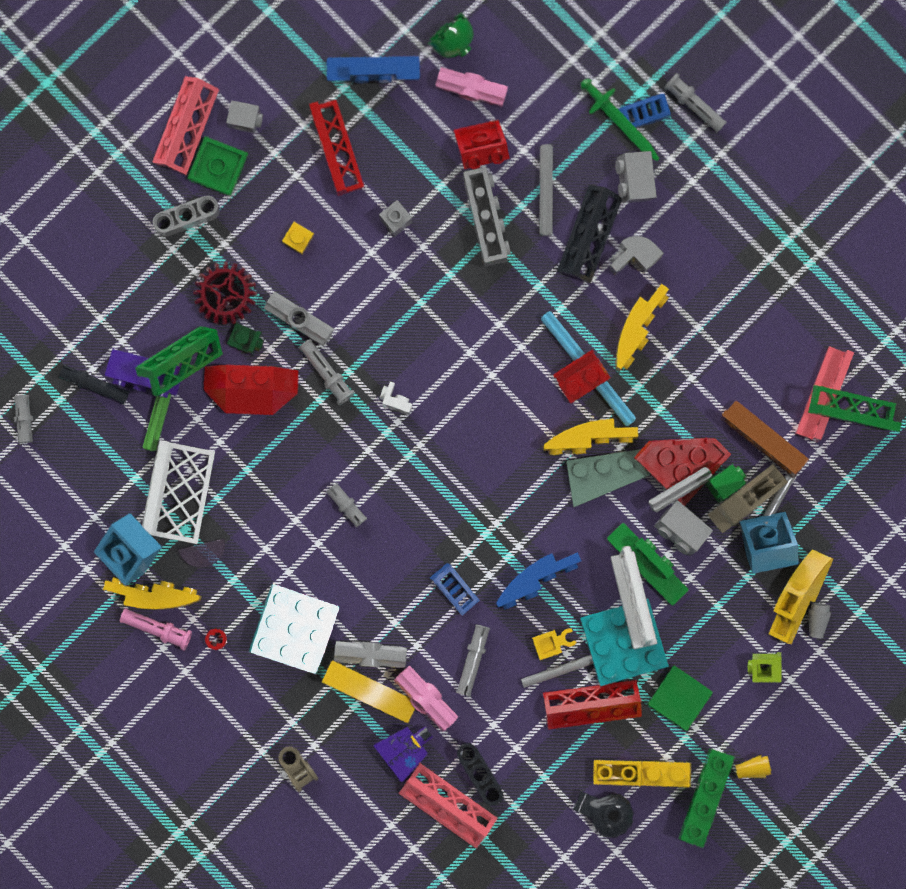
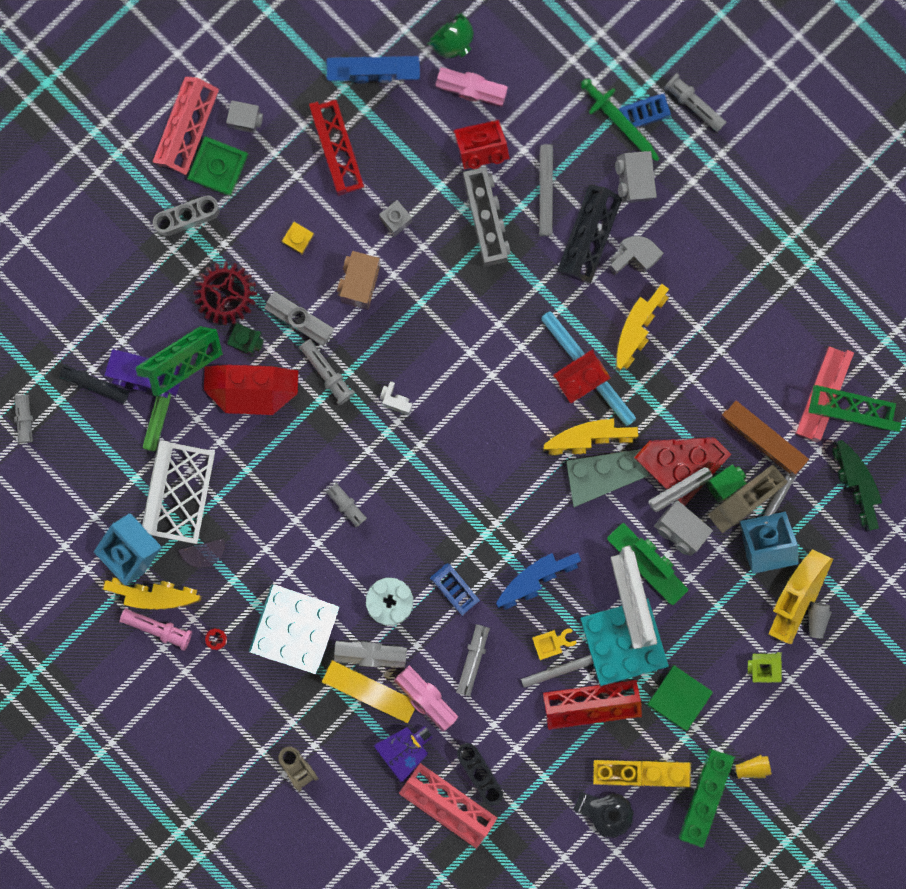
none -> medium nougat brick [337,251,381,310]
none -> light aqua brick [366,578,413,626]
none -> dark green slope [832,440,882,532]

